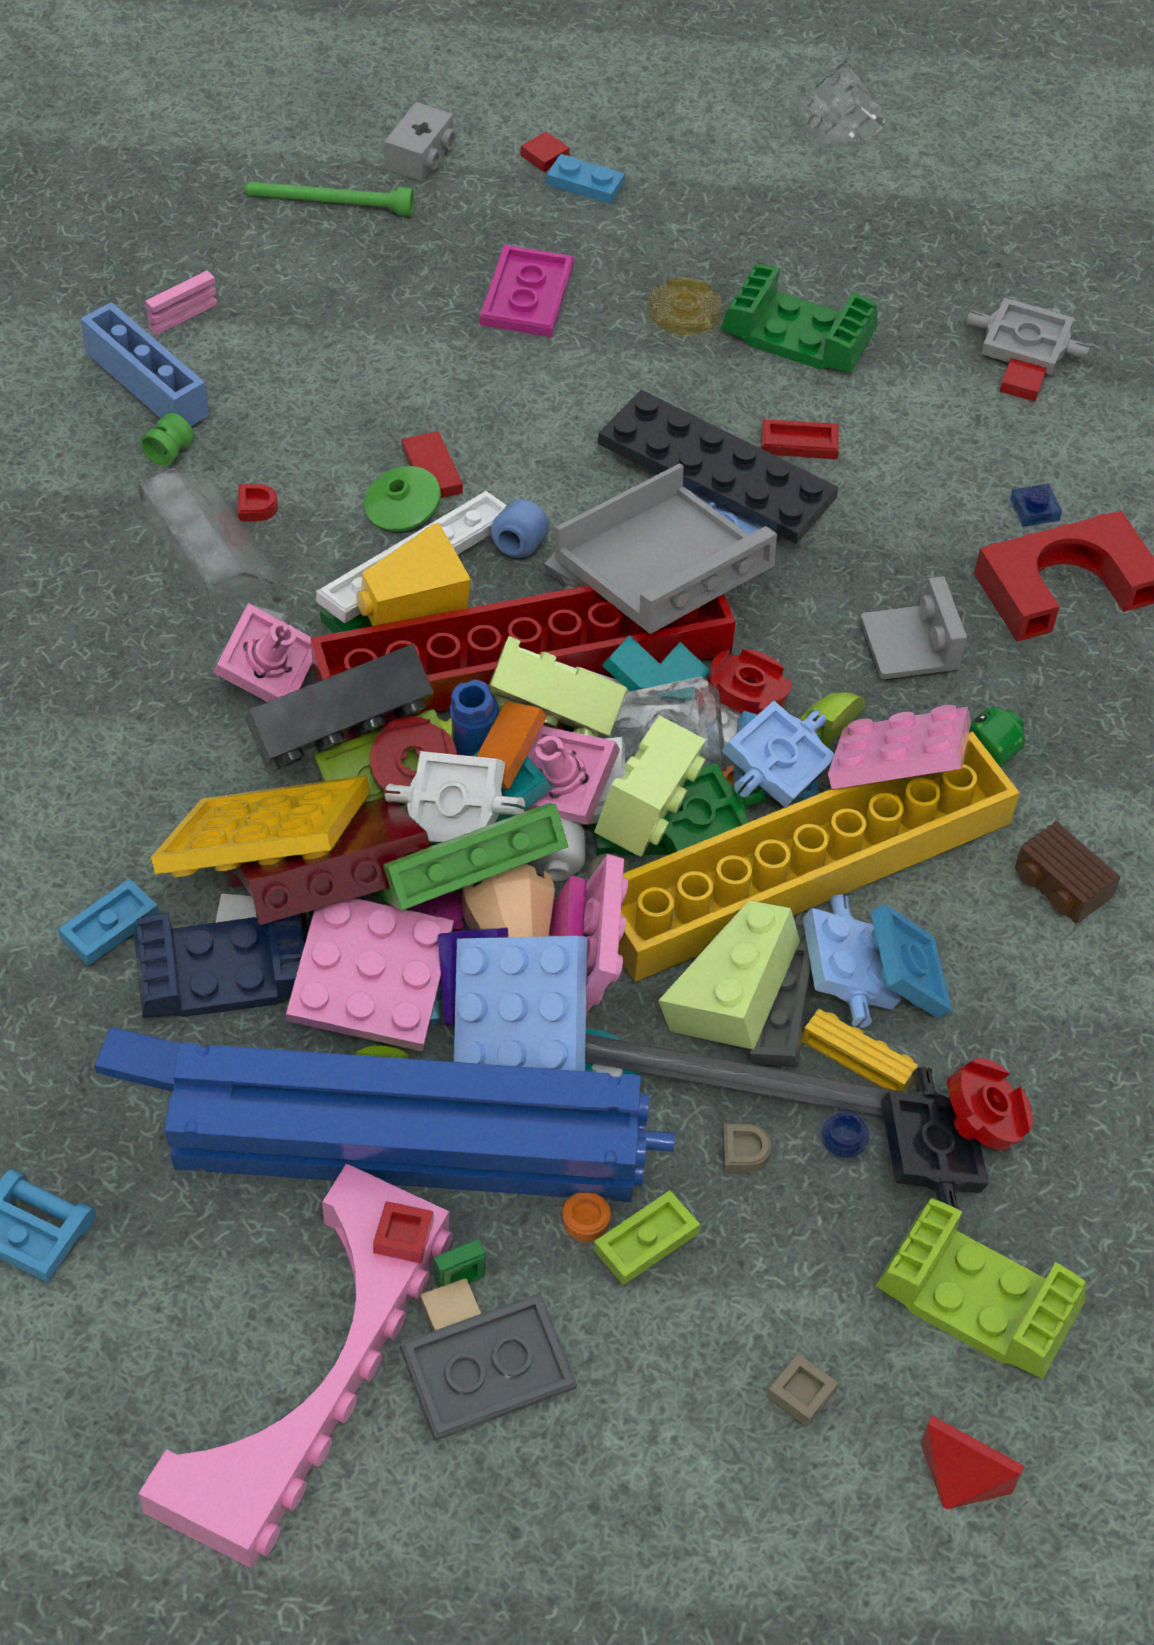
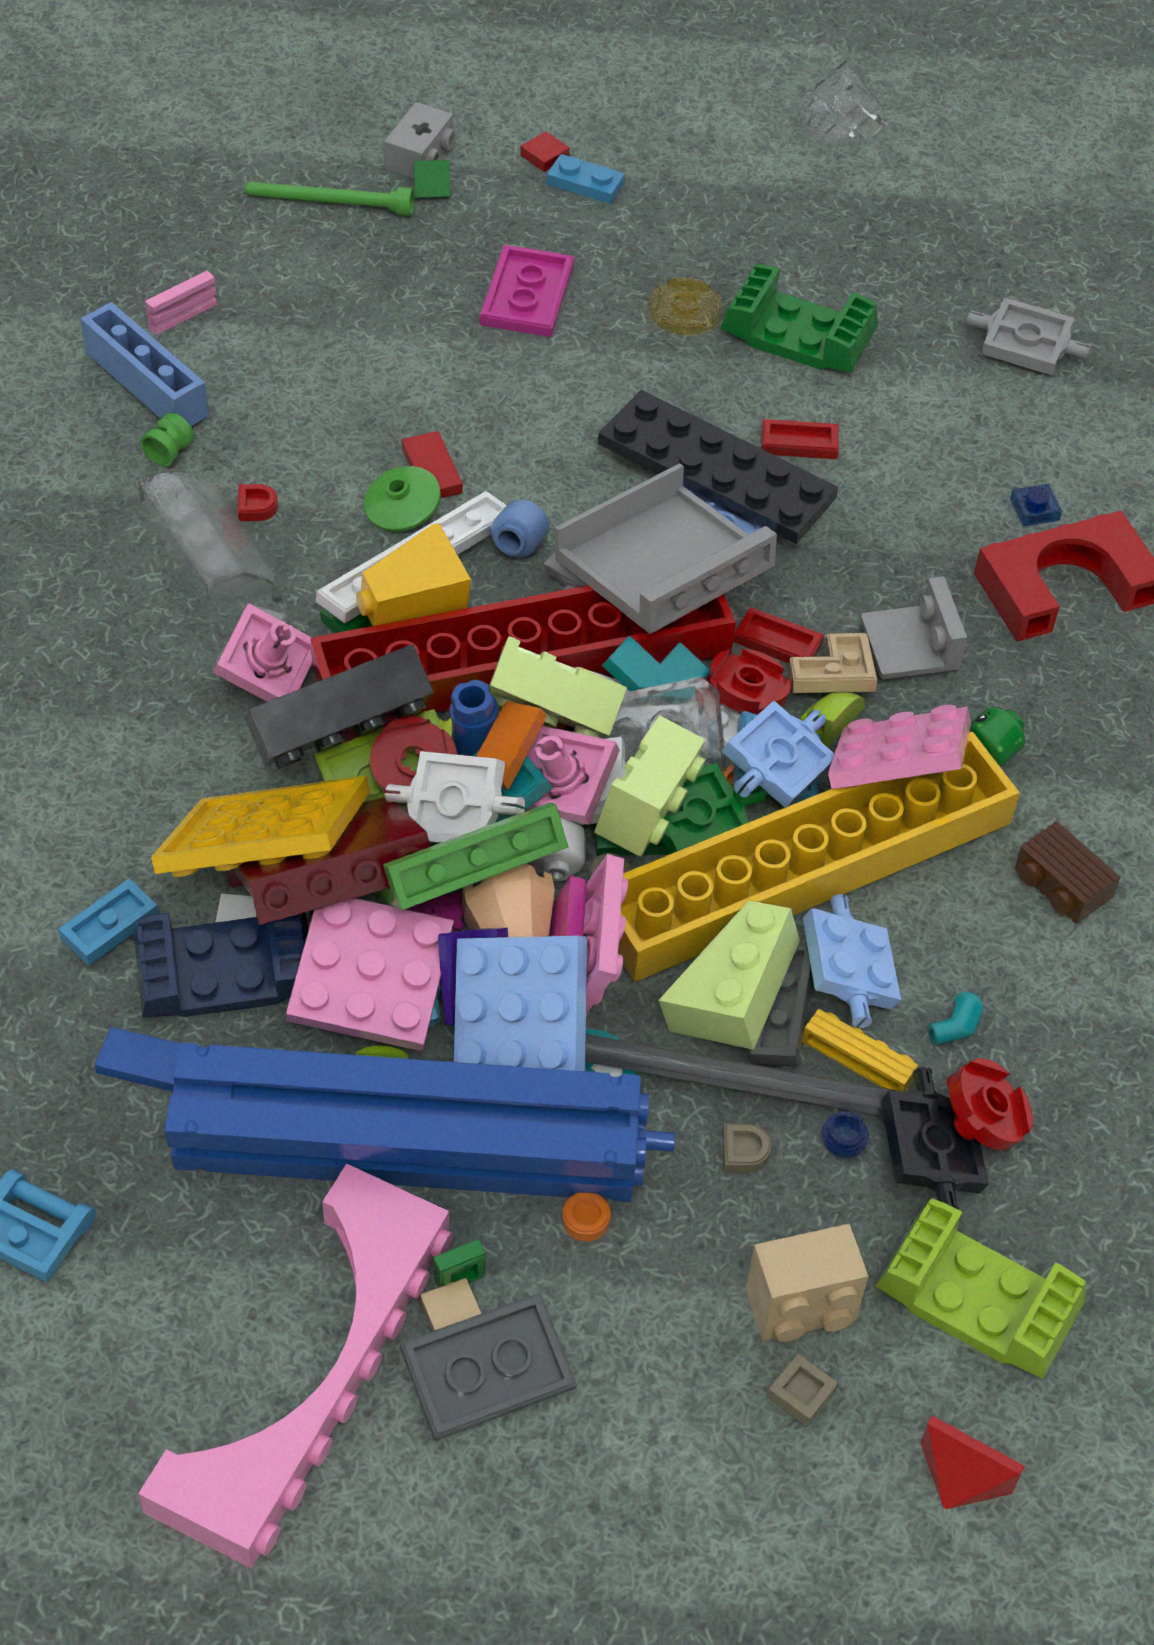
red tile [373,1201,434,1264] -> none
lime plate [593,1190,700,1286] -> none
dark azure plate [870,904,952,1018] -> none
red tile [999,358,1047,402] -> none
none -> green tile [413,160,451,198]
none -> red tile [733,607,825,664]
none -> tan brick [745,1224,868,1342]
none -> tan tile [789,633,877,693]
none -> teal arm [927,991,984,1046]

